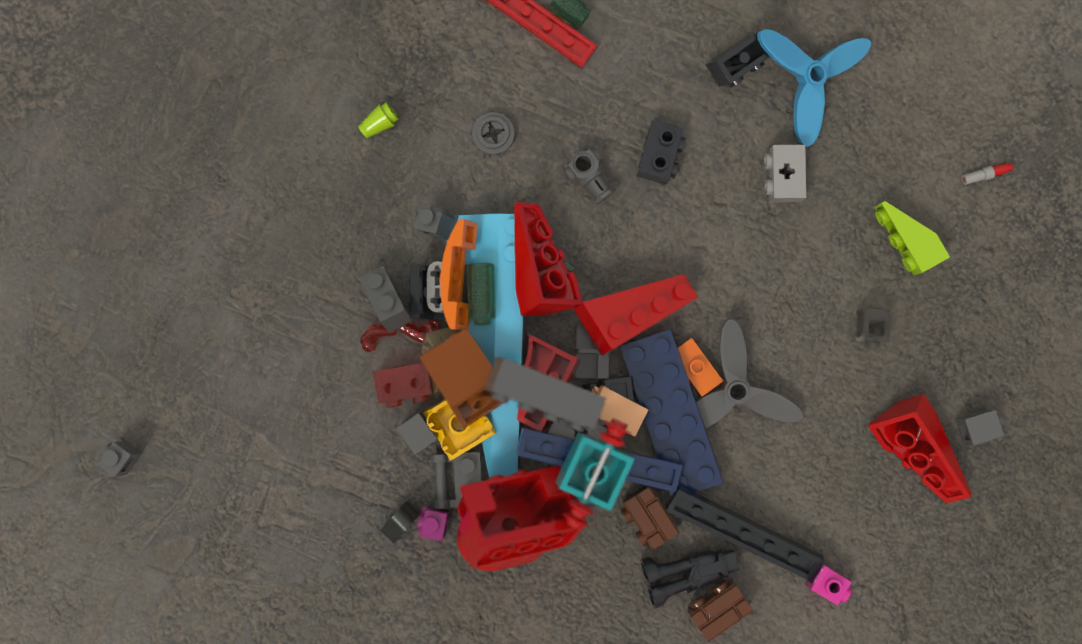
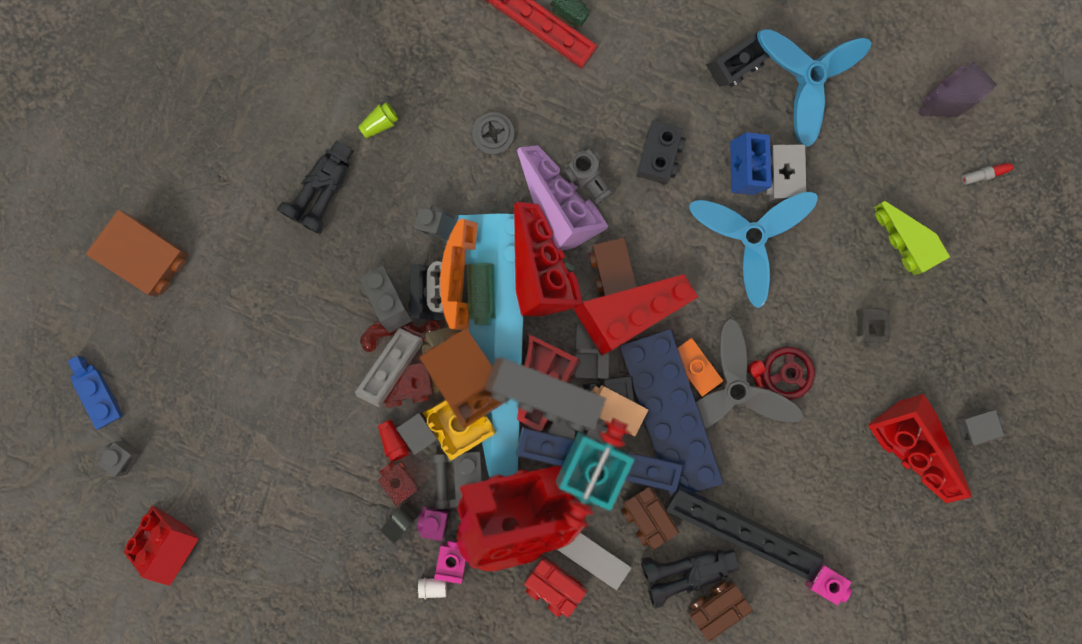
none -> blue hinge [68,356,123,430]
none -> dark orange slope [86,210,188,297]
none -> red slope [124,506,198,586]
none -> black piece [276,141,354,235]
none -> light grey tile [355,328,423,408]
none -> clear red brick [377,462,421,506]
none -> red cone [378,420,411,462]
none -> white piece [418,577,447,599]
none -> dark pink brick [434,540,466,584]
none -> lavender wedge [517,146,609,251]
none -> red brick [524,555,587,618]
none -> light grey tile [557,532,631,590]
none -> reddish brown brick [588,238,637,296]
none -> dark azure piece [689,192,818,308]
none -> blue brick [730,132,771,195]
none -> red hand [747,360,767,388]
none -> dark red piece [762,347,815,400]
none -> clear purple slope [918,62,997,117]

